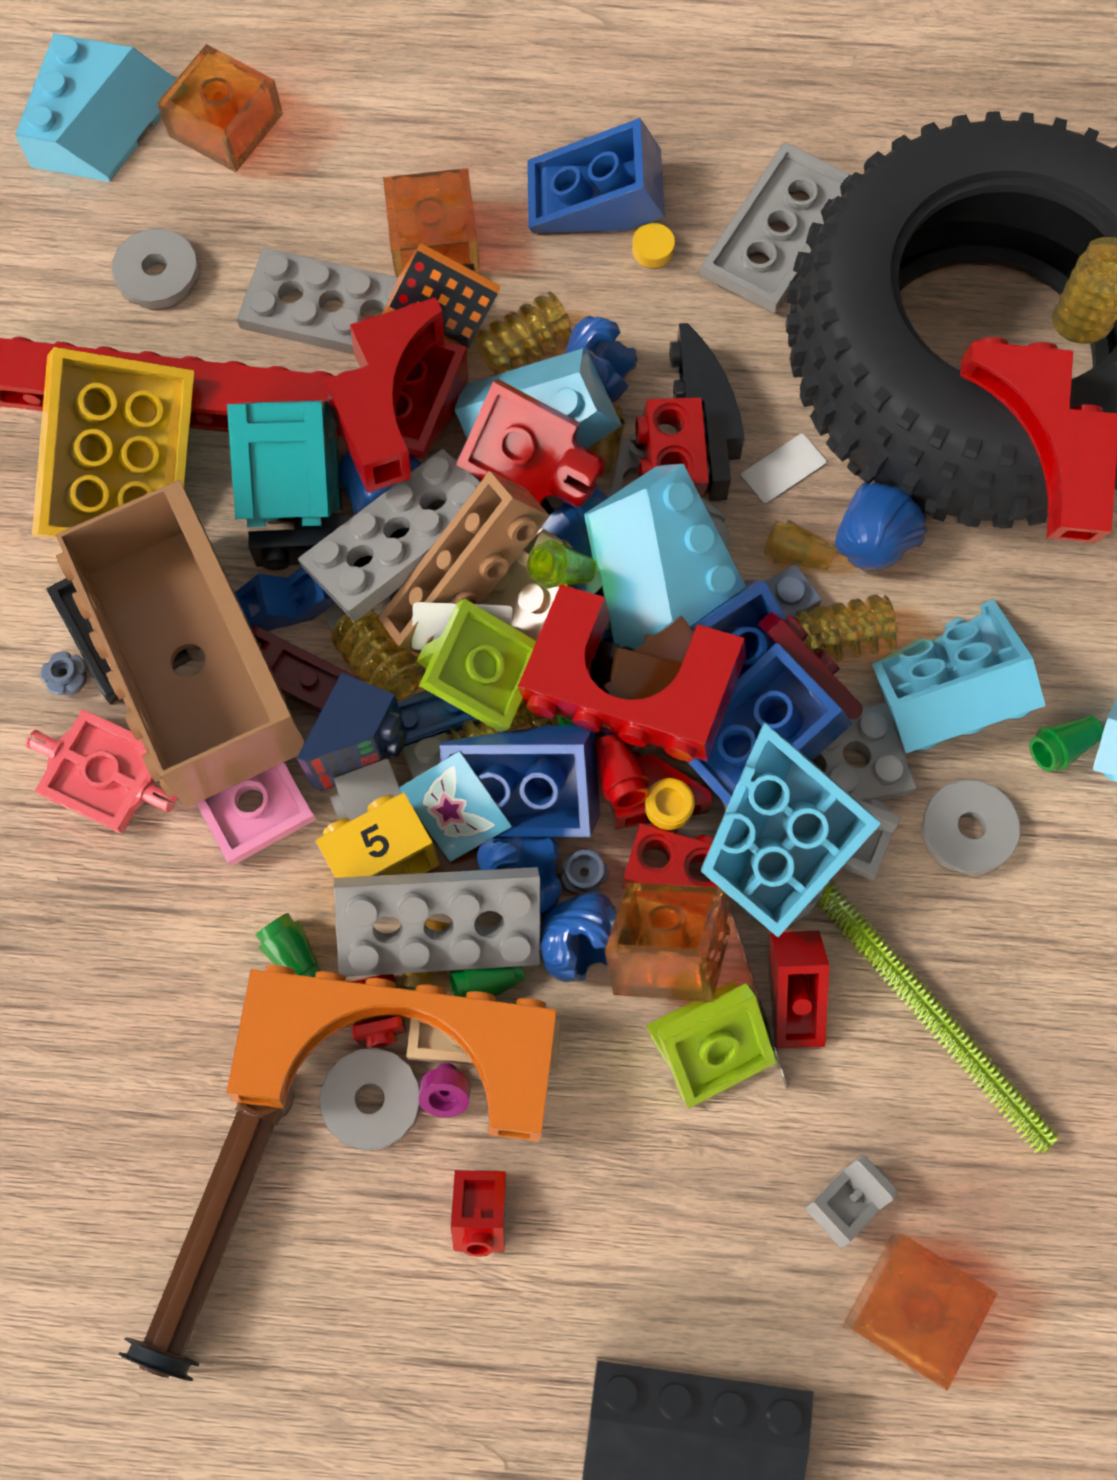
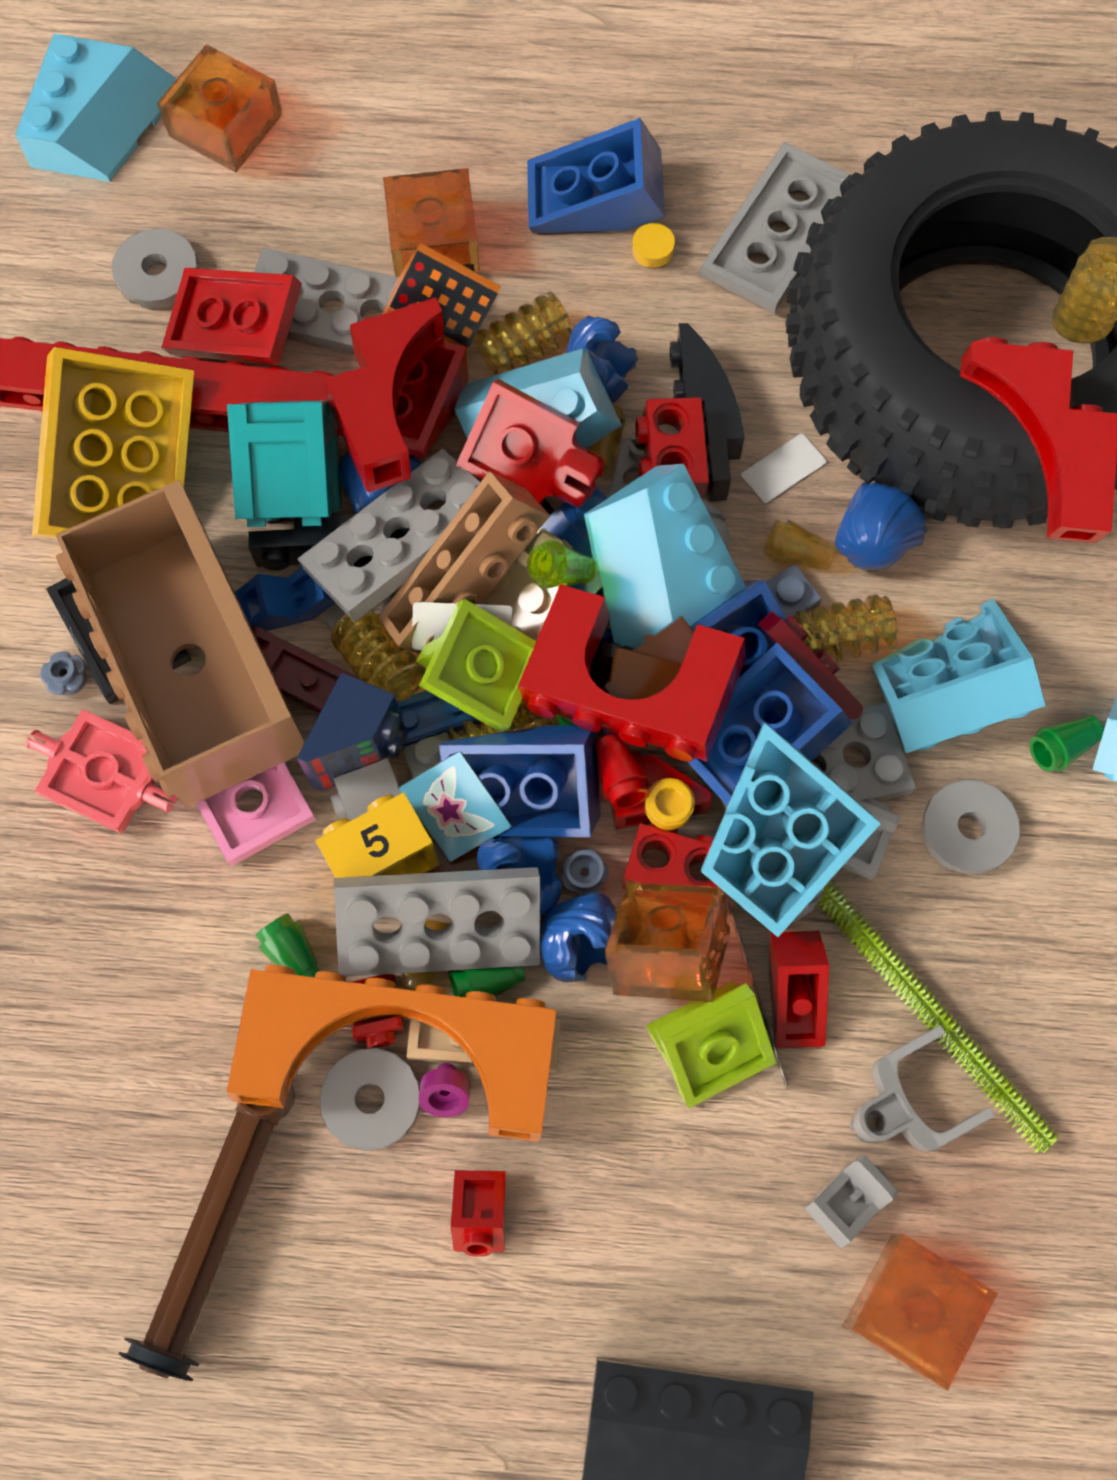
none -> red plate [161,268,302,365]
none -> light grey piece [850,1025,995,1153]

